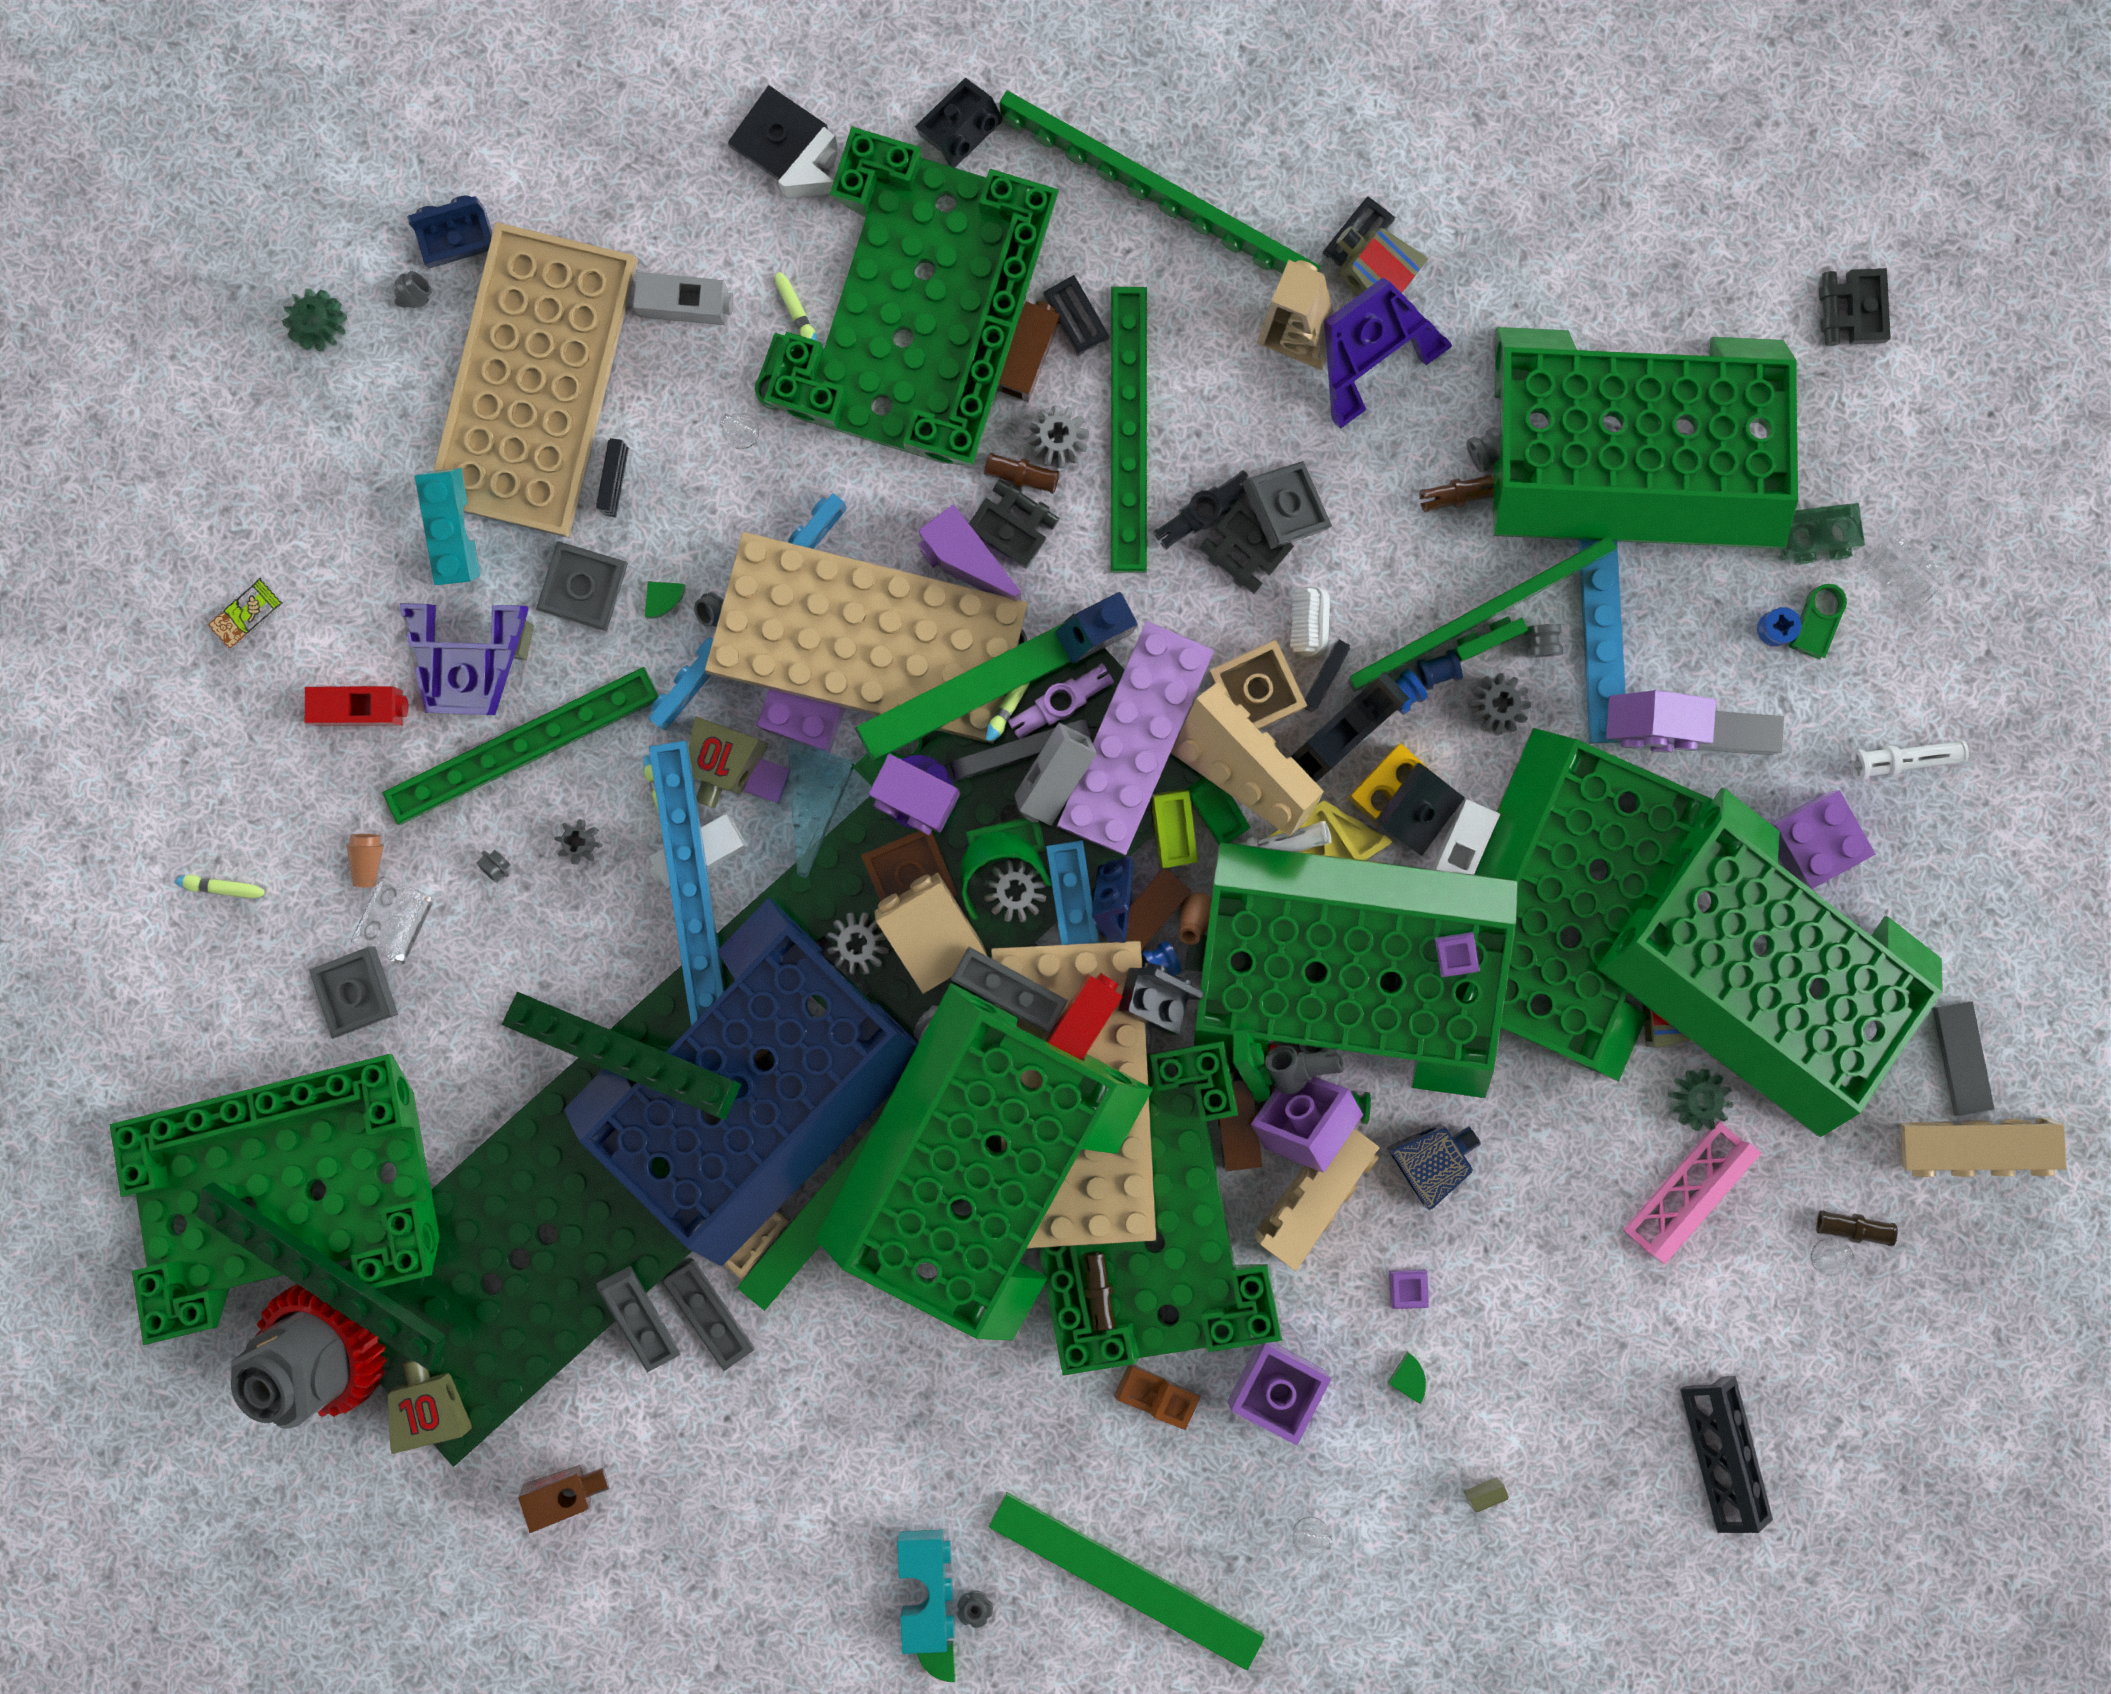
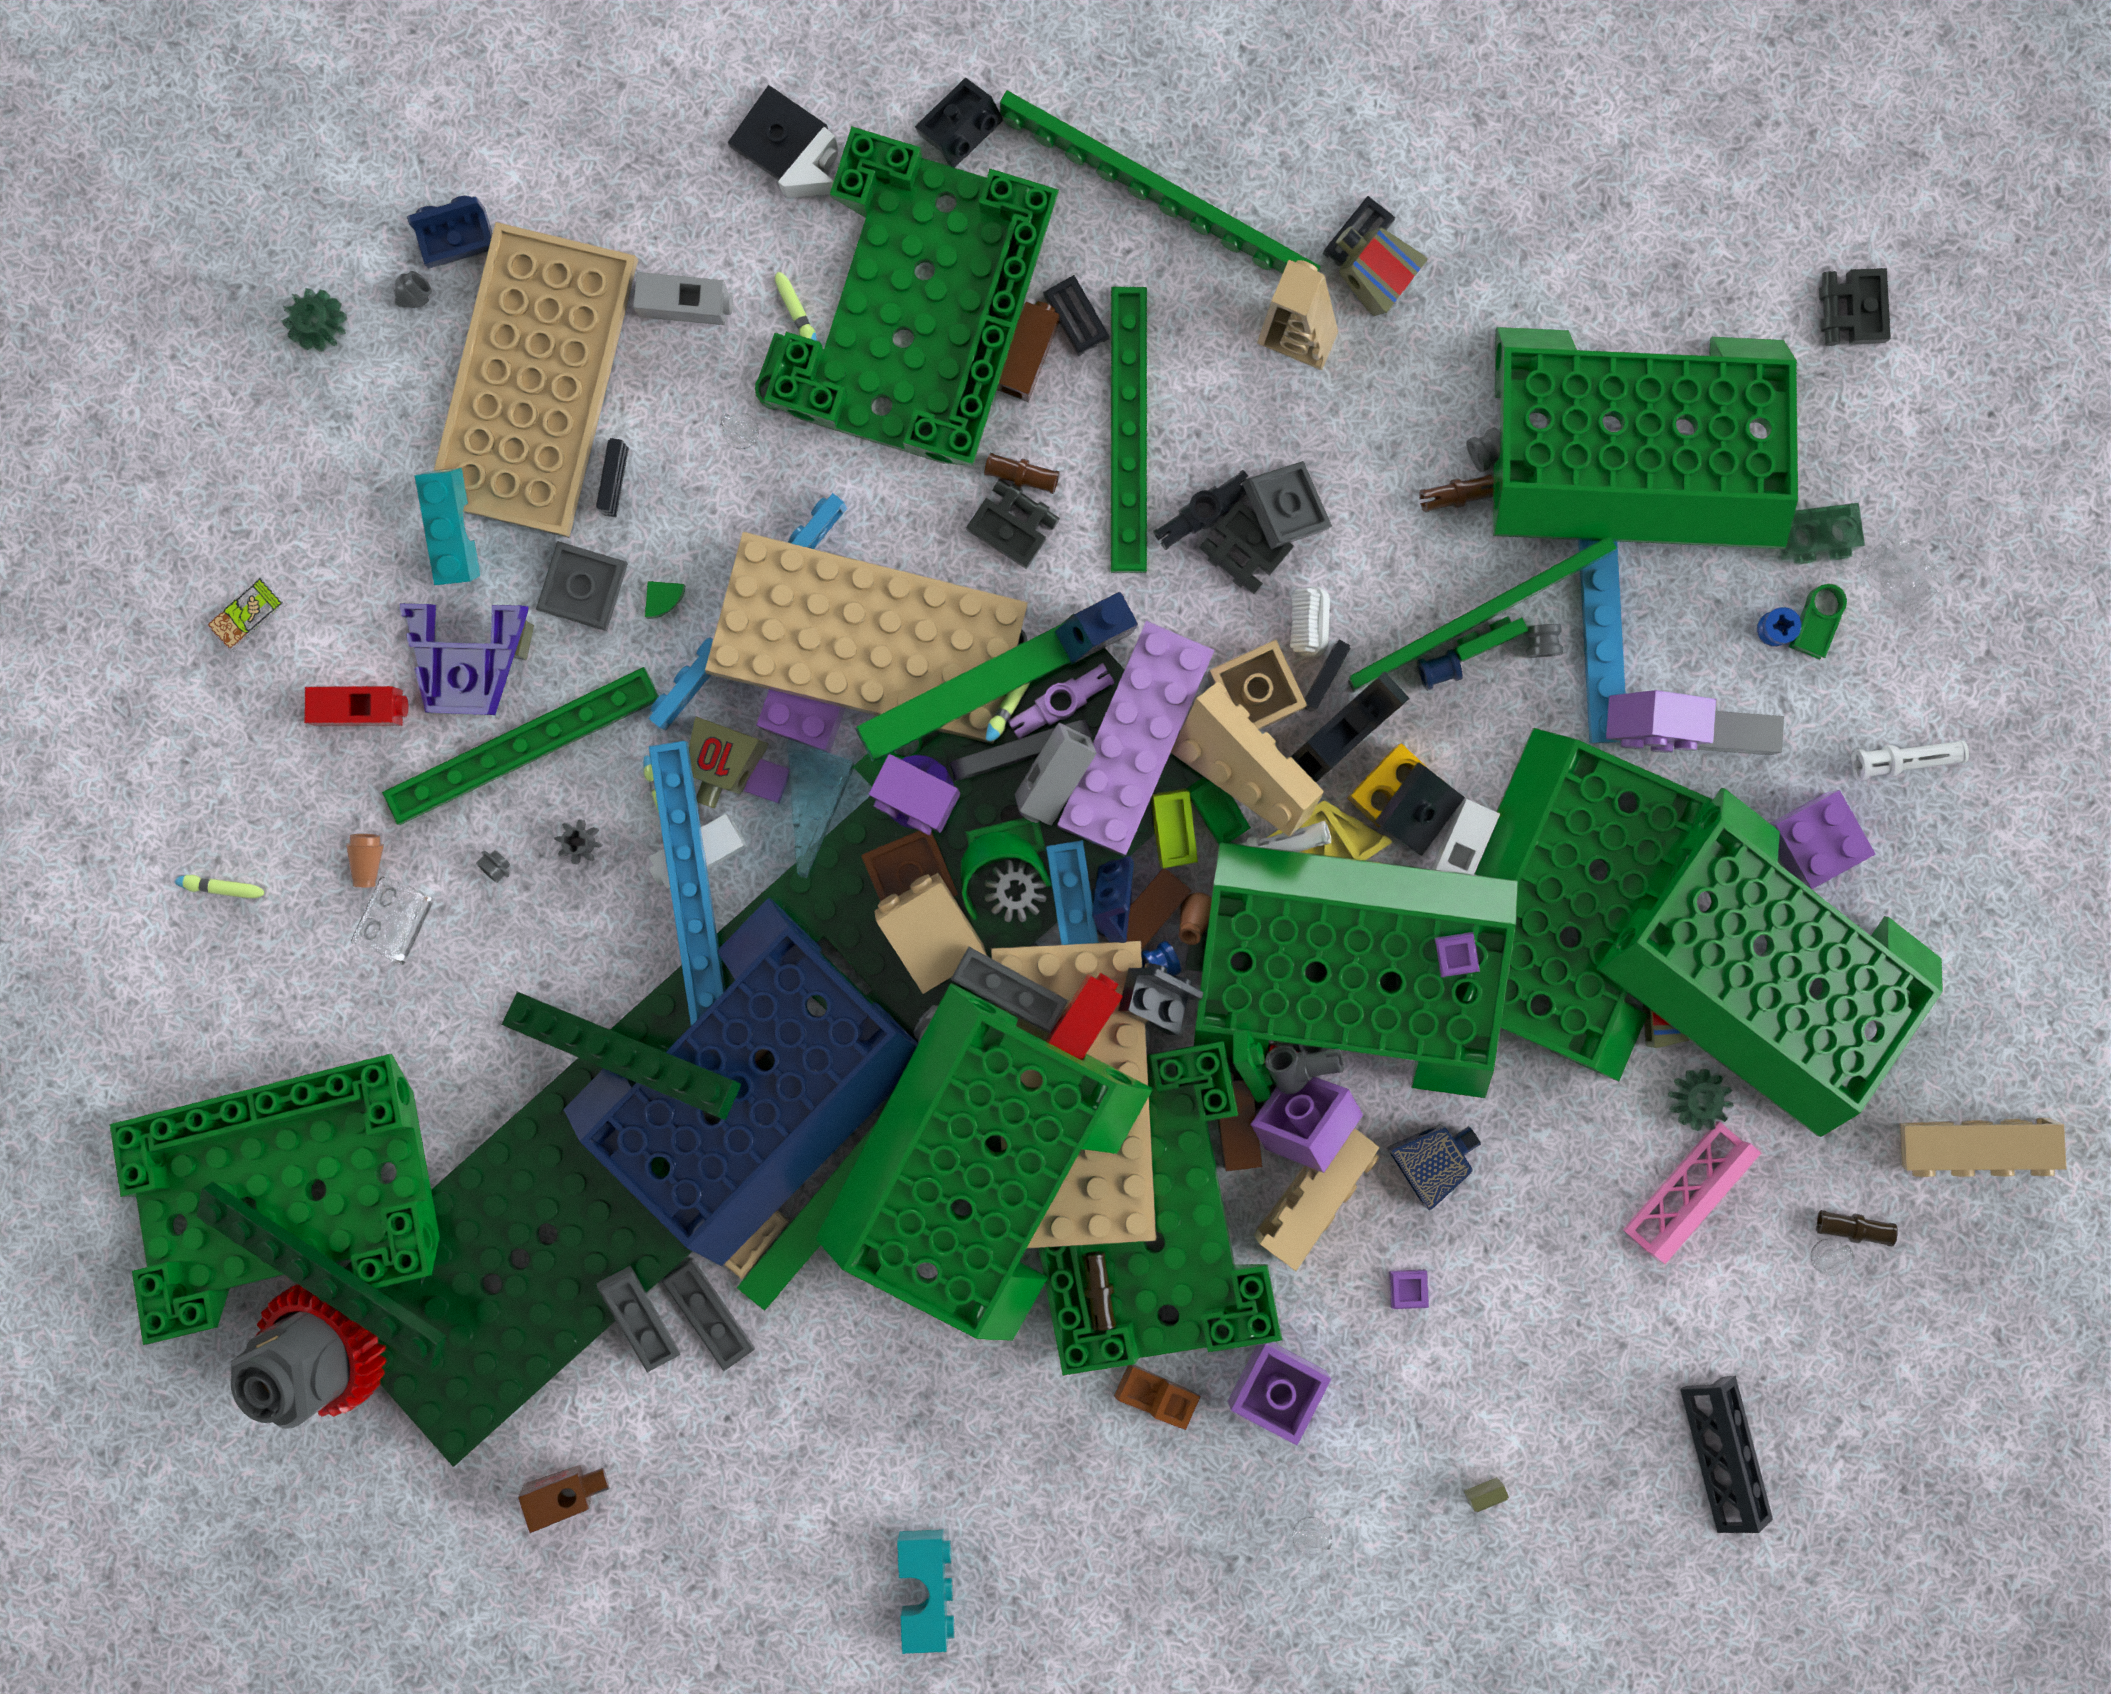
dark grey tile [309,946,398,1039] -> none
olive torso [387,1360,472,1454] -> none
dark grey plate [694,592,724,627] -> none
light grey gear [827,913,889,975] -> none
green tile [917,1641,956,1682] -> none
medium lavender slope [918,504,1021,601] -> none
dark grey plate [957,1590,993,1628] -> none
green tile [989,1492,1265,1671] -> none
light grey gear [1028,405,1089,468] -> none
dark purple wing [1324,278,1452,429] -> none
green bush [1350,1090,1371,1125] -> none
green tile [1388,1351,1426,1404] -> none
blue wheel [1395,669,1428,715] -> none
dark grey gear [1468,673,1531,736] -> none
dark grey tile [1933,1001,1995,1116] -> none

